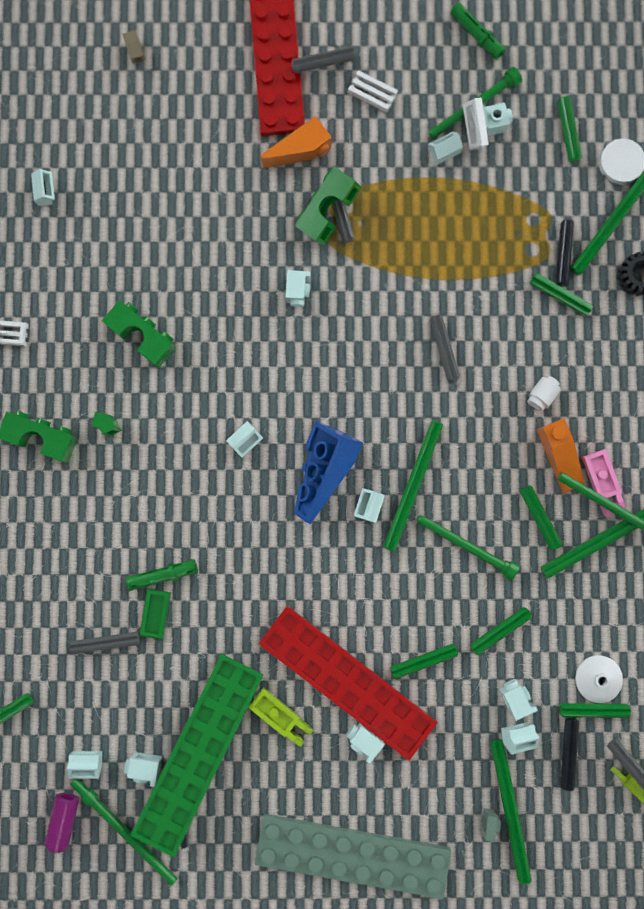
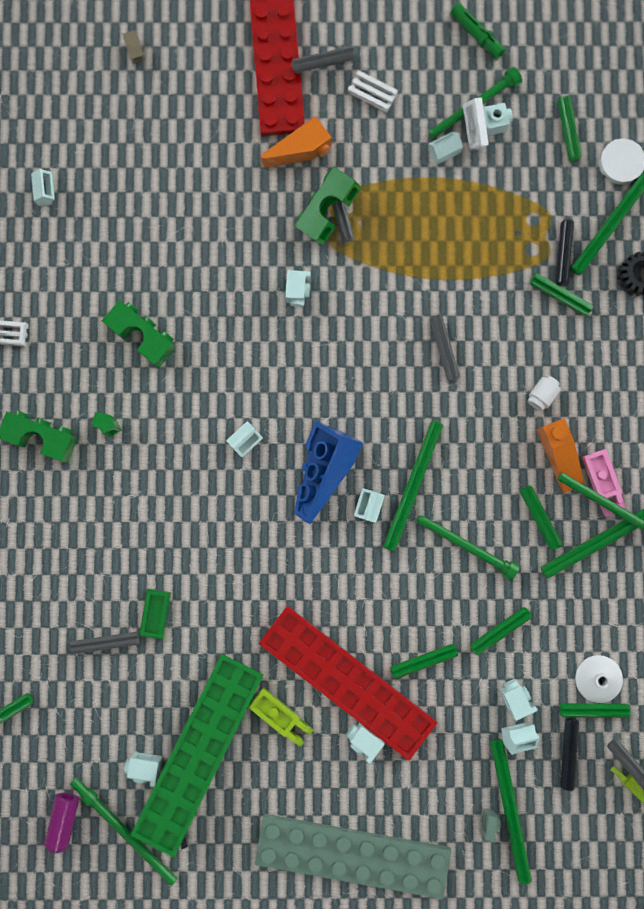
light aqua piece [67,751,102,779] -> none
green pin [126,559,198,591] -> none

